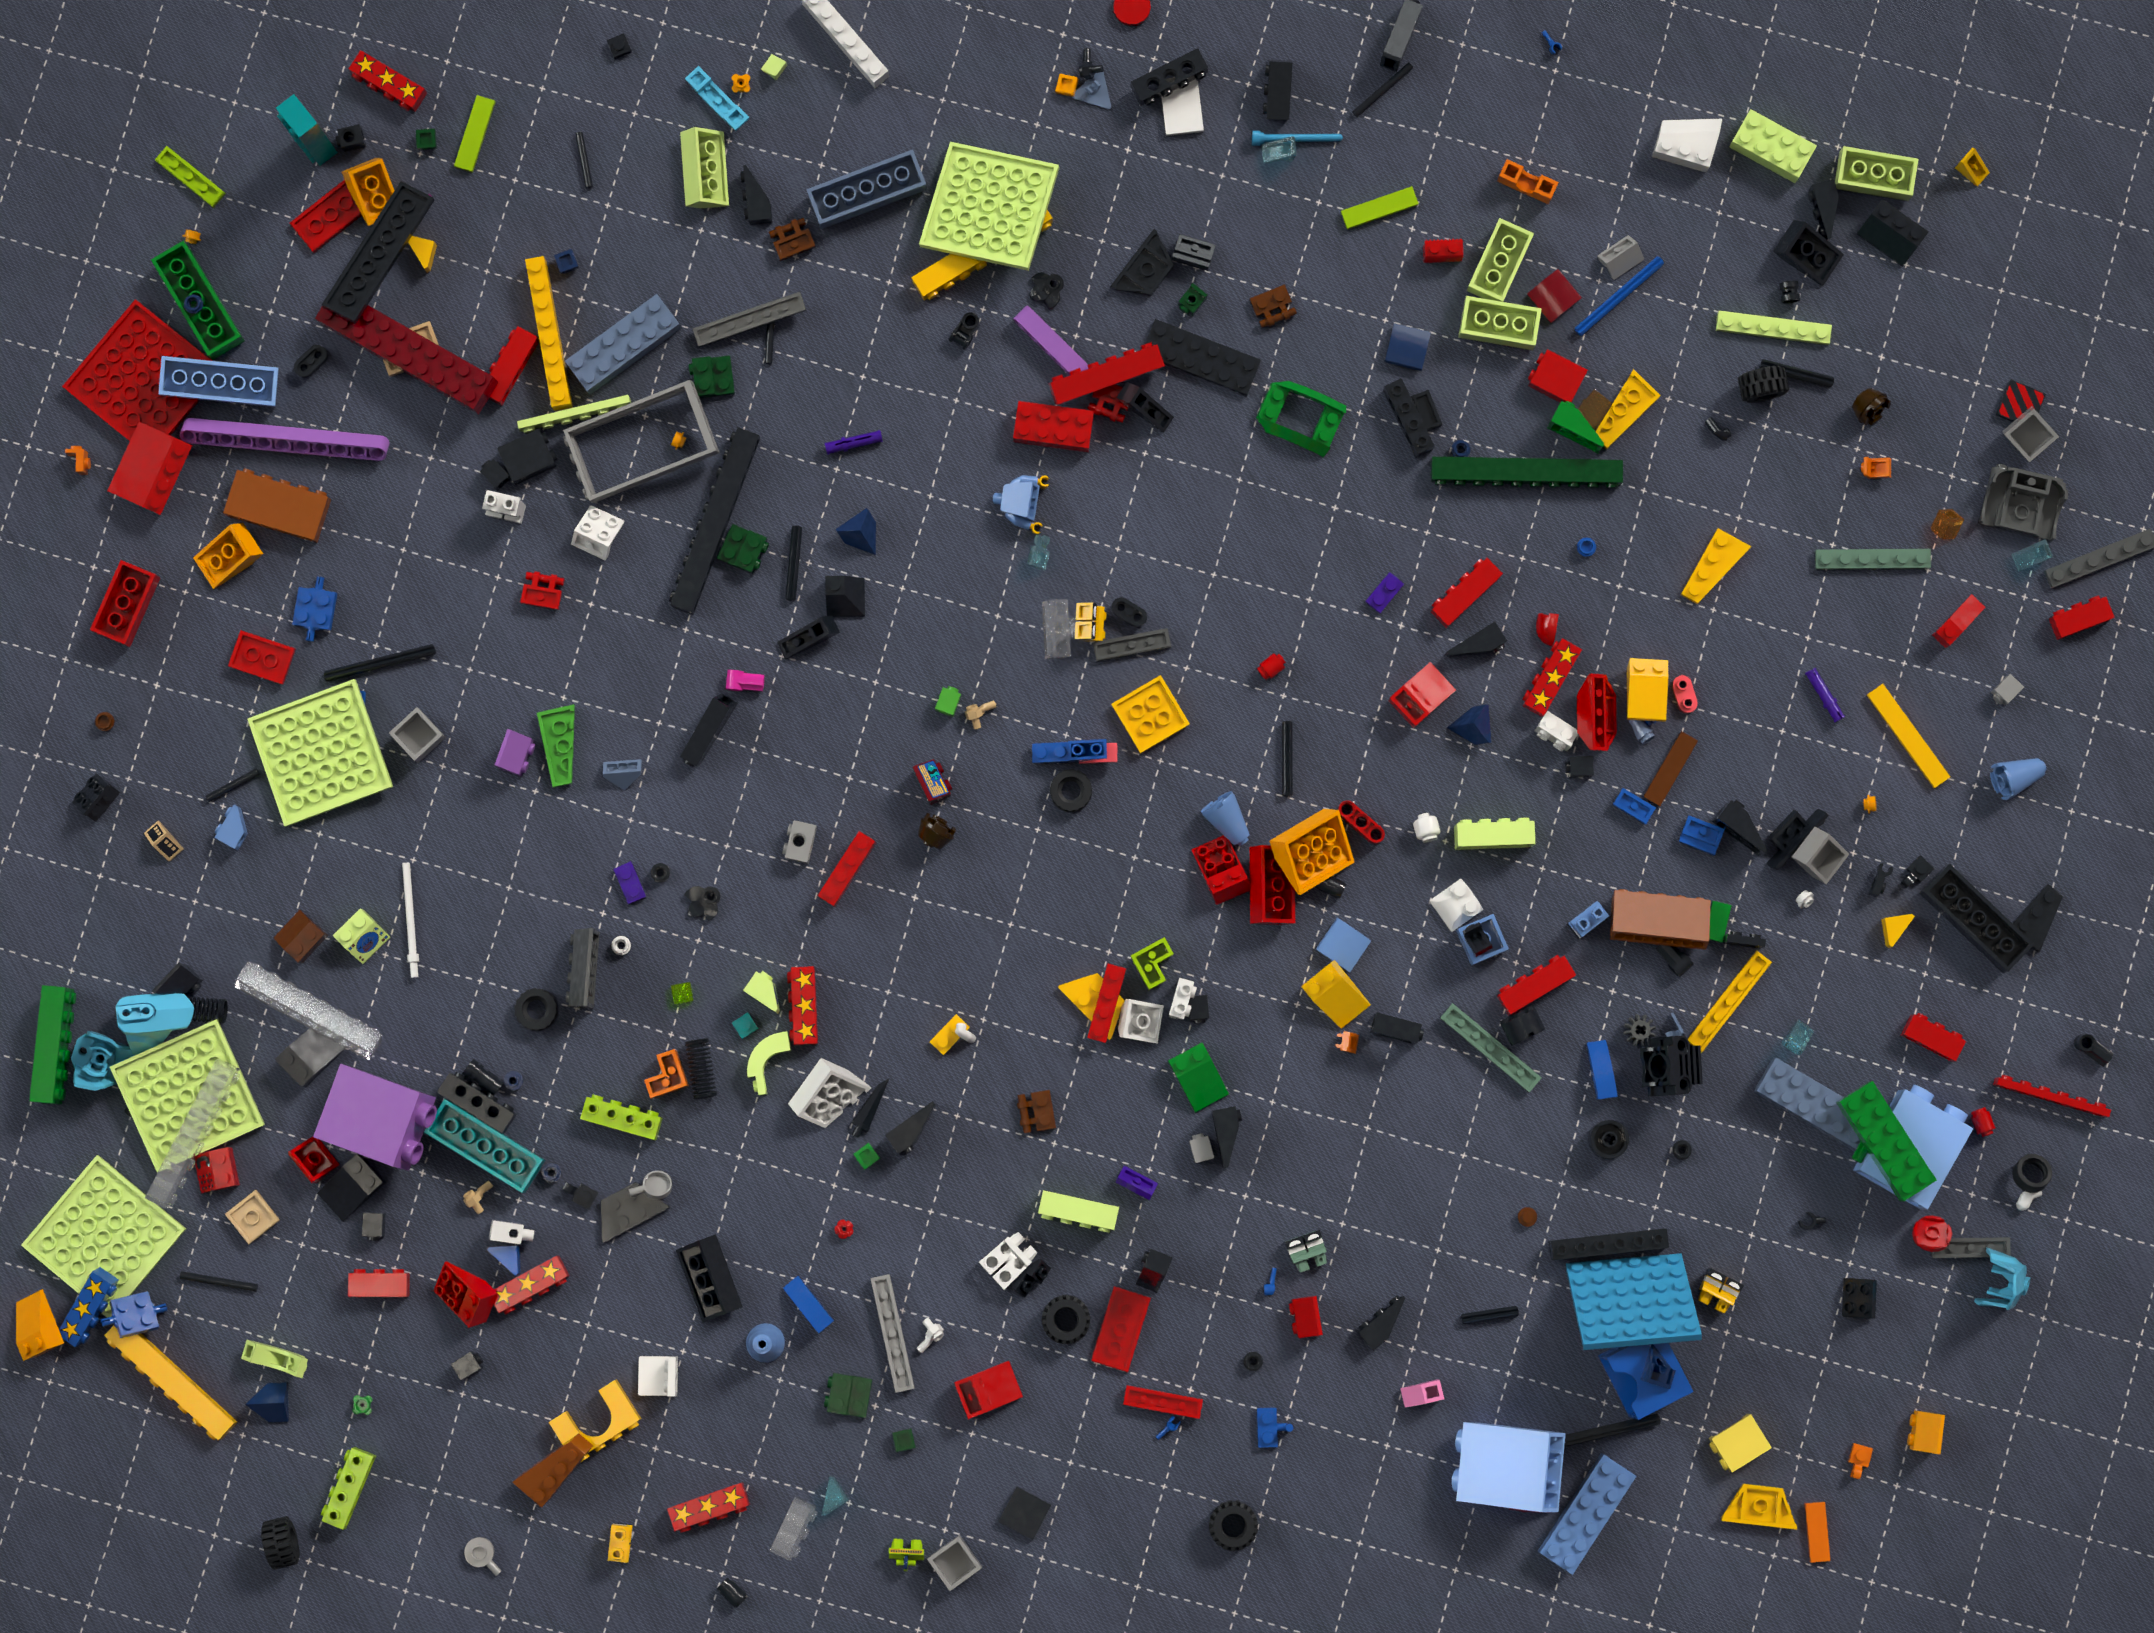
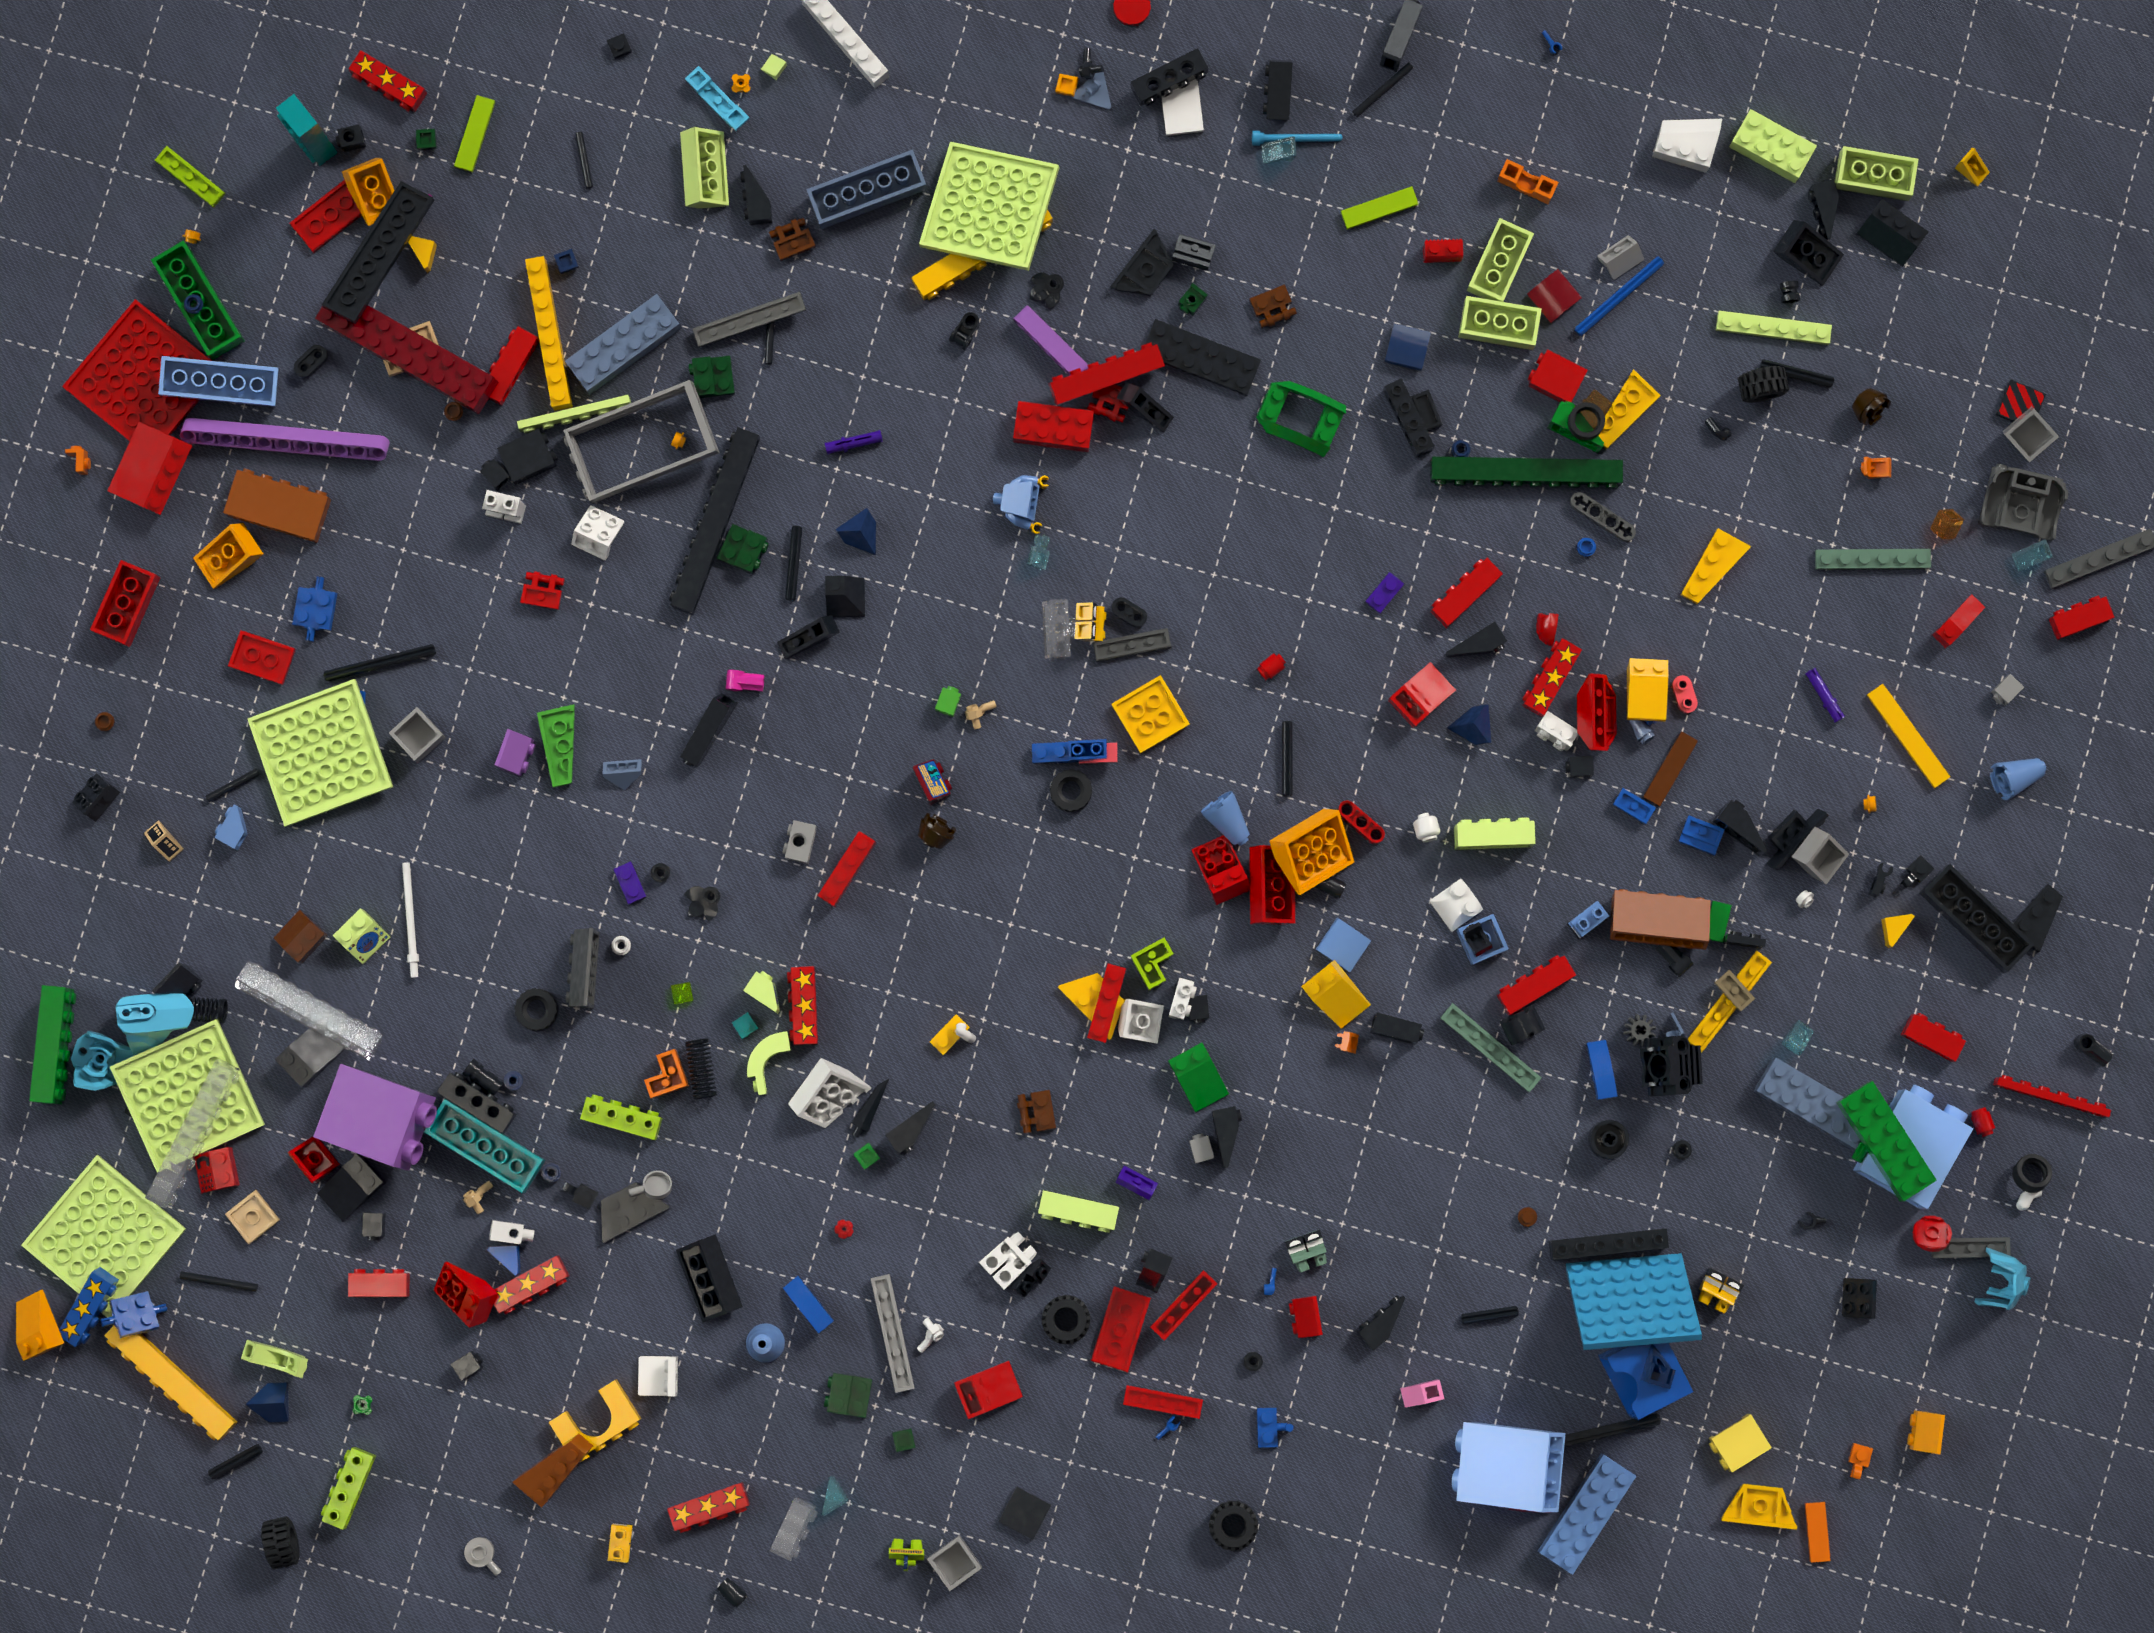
none -> black axle [208,1444,263,1479]
none -> reddish brown plate [444,402,463,421]
none -> red brick [1150,1270,1218,1341]
none -> black tyre [1568,402,1605,440]
none -> dark grey beam [1570,492,1636,542]
none -> dark tan plate [1714,970,1755,1012]

